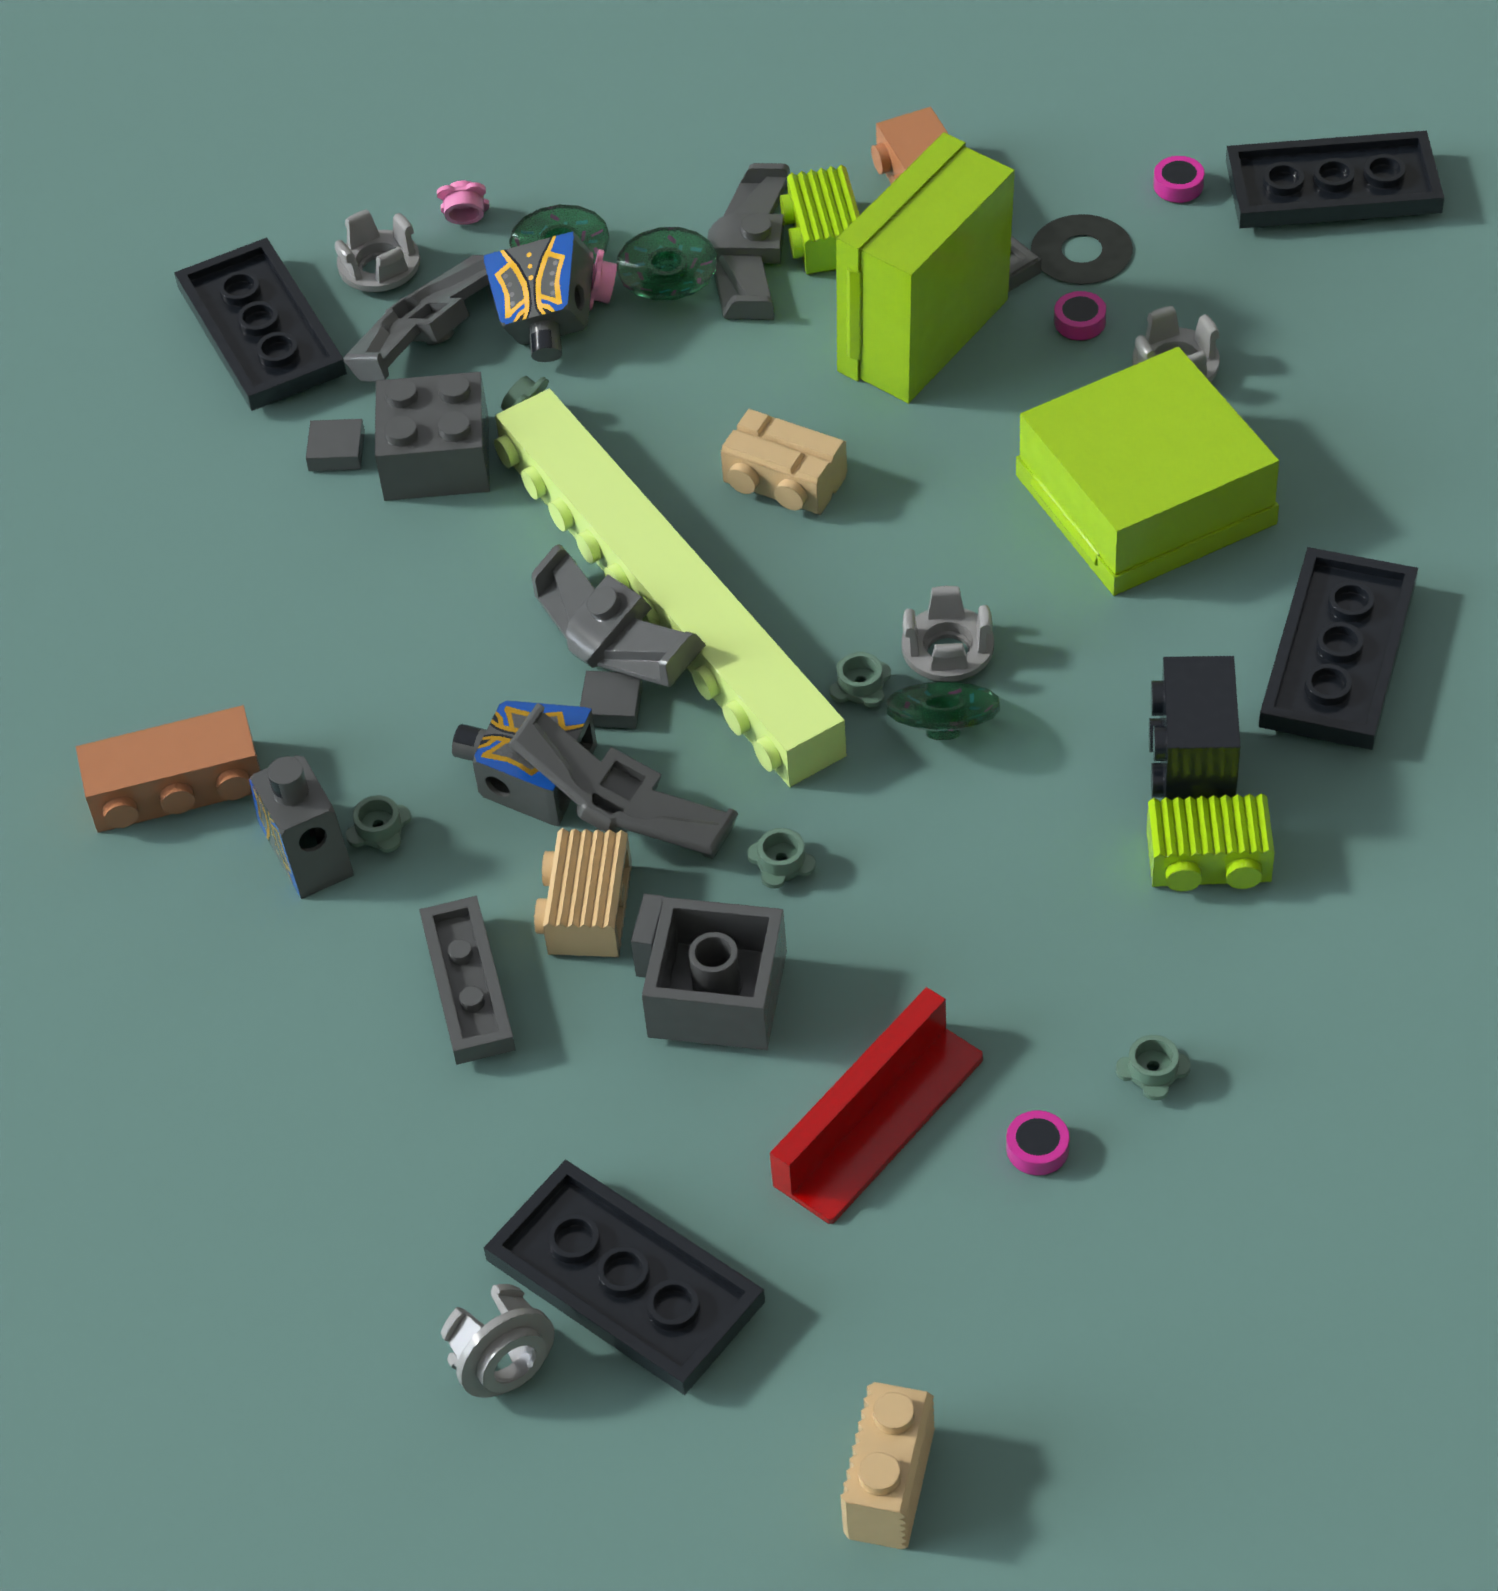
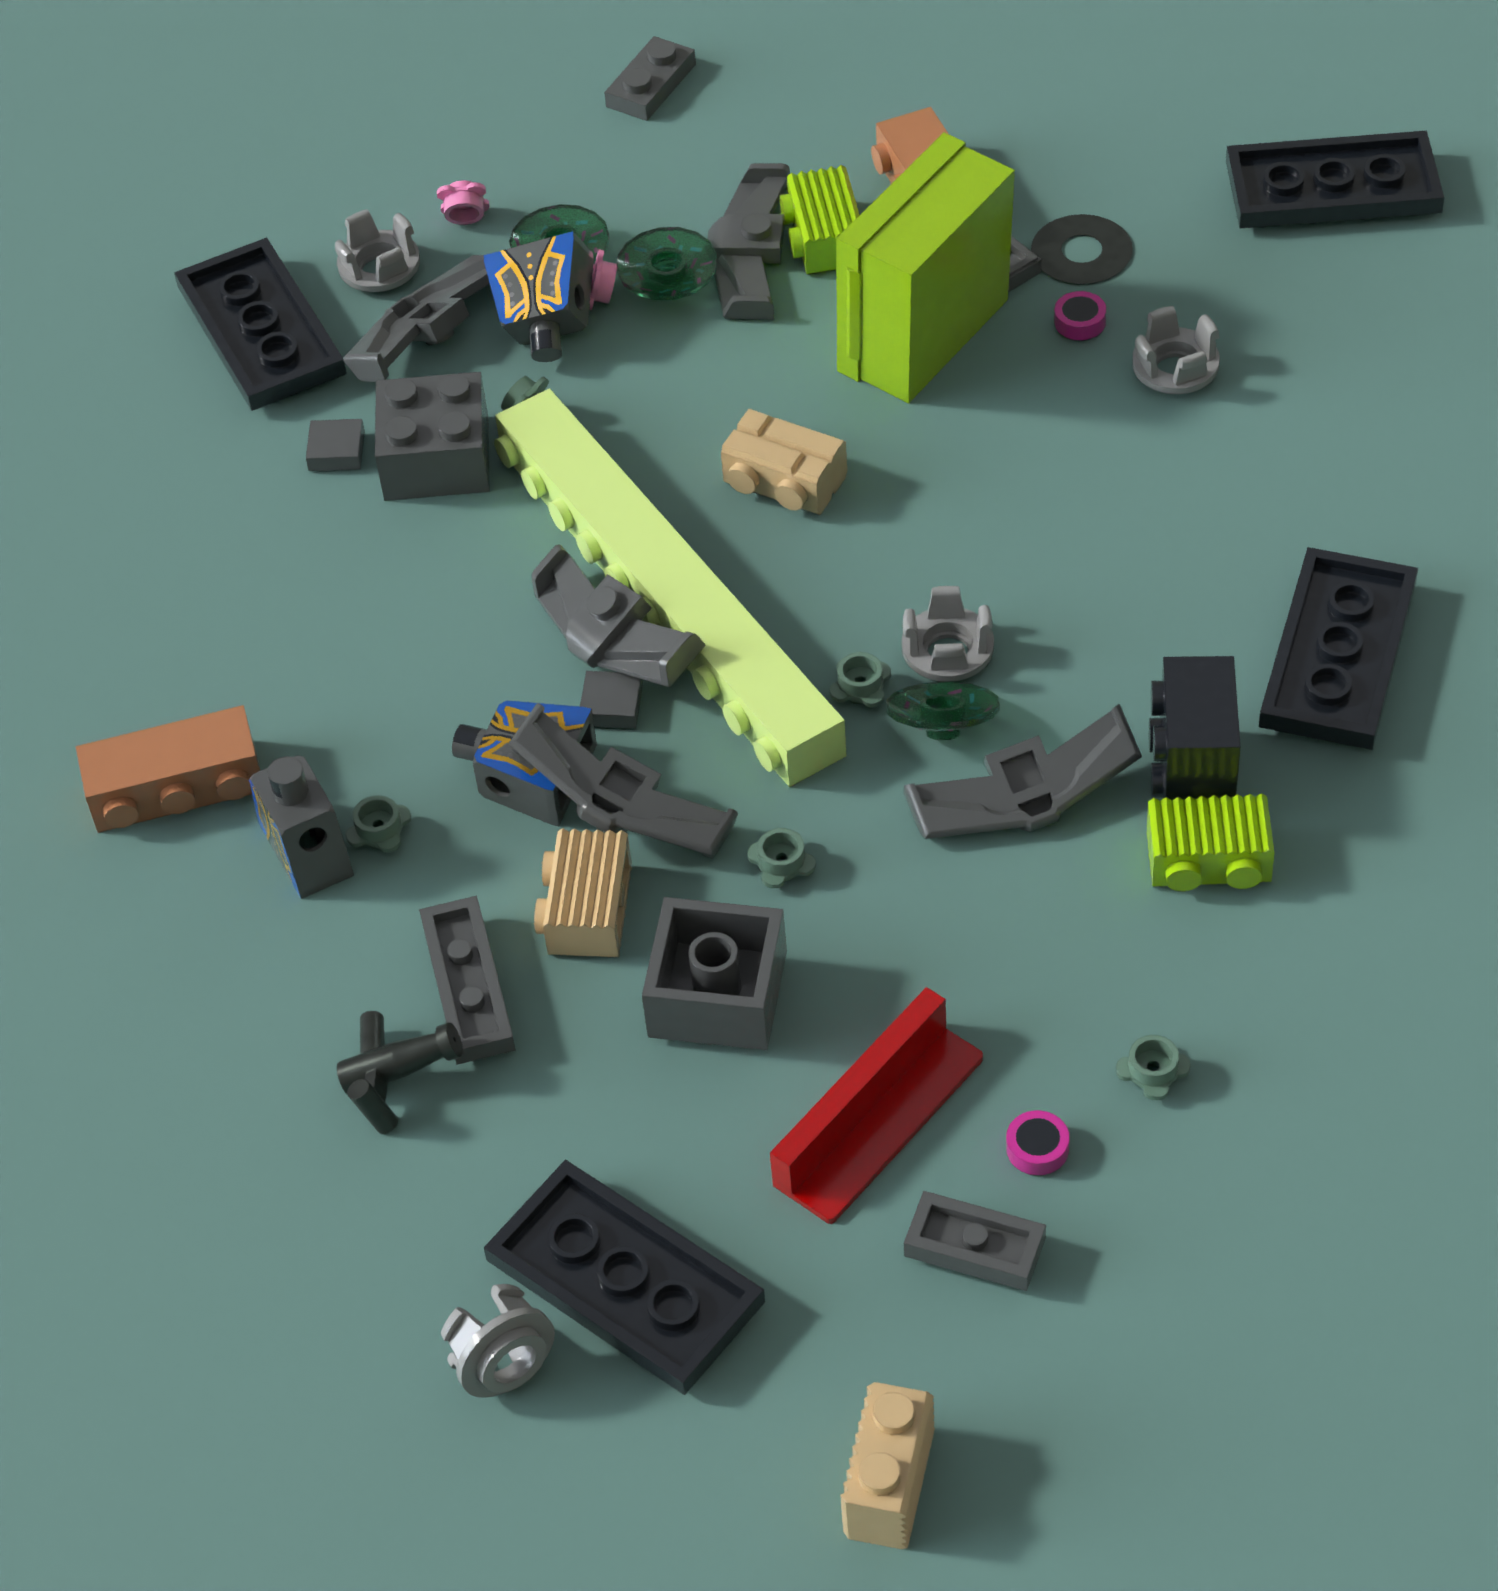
dark grey tile [631,893,664,978] -> none
lime container [1016,346,1279,596] -> none
dark pink tile [1153,156,1204,203] -> none
none -> pearl dark grey piece [337,1011,463,1134]
none -> dark grey plate [604,36,696,121]
none -> dark grey plate [903,704,1142,839]
none -> dark grey plate [903,1191,1046,1291]

